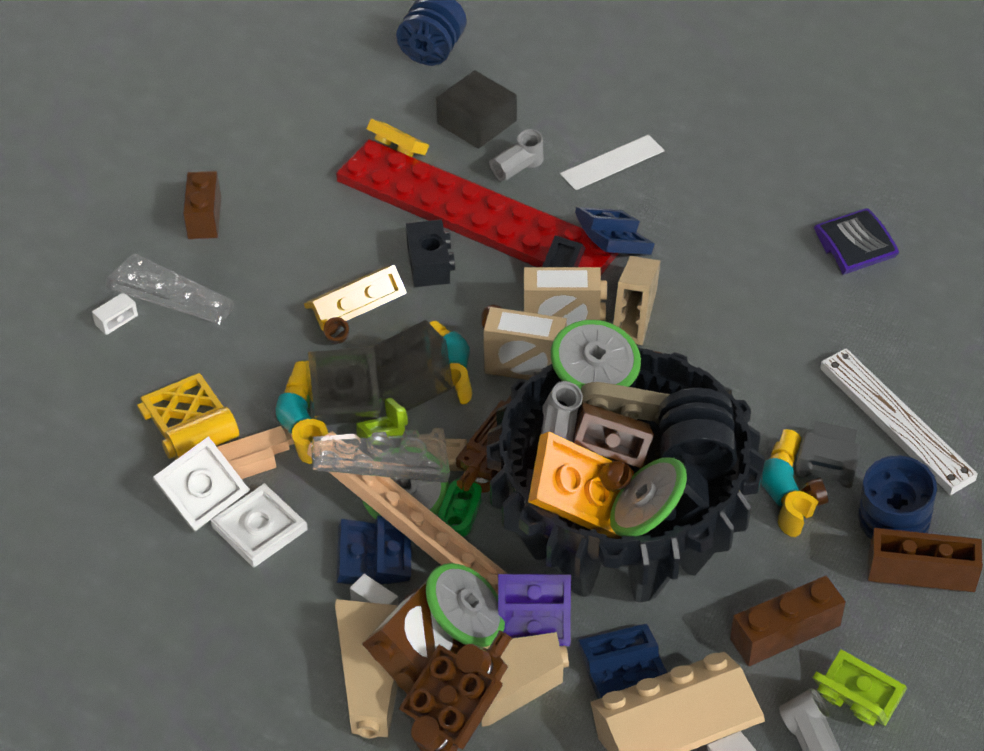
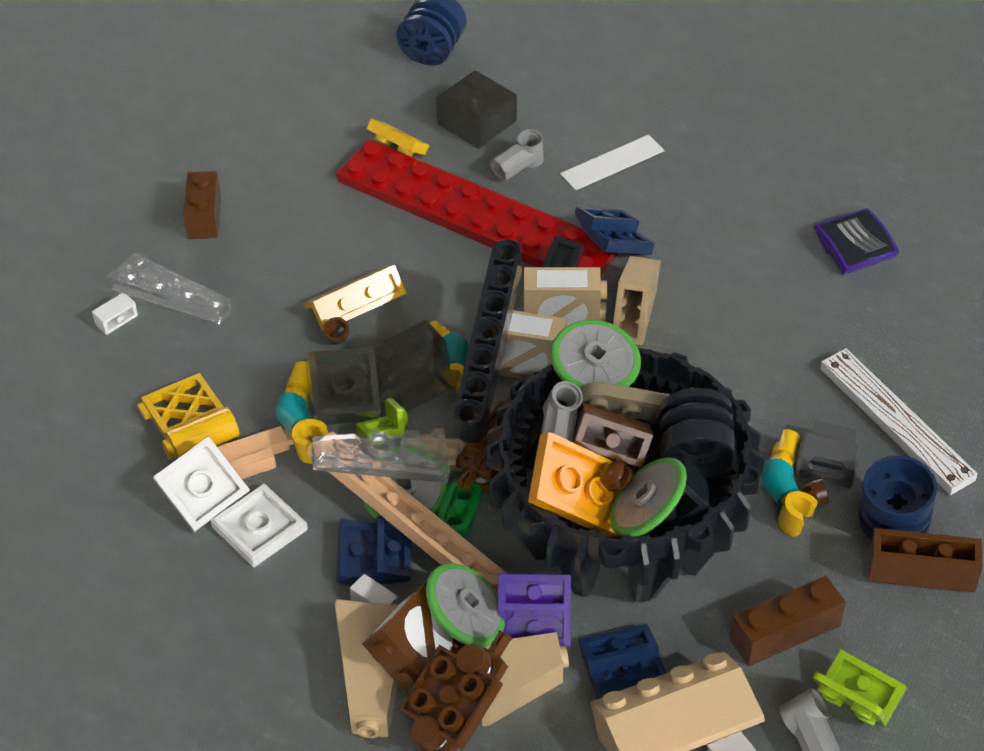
black brick [406,219,455,287] -> none
none -> black beam [454,239,522,443]

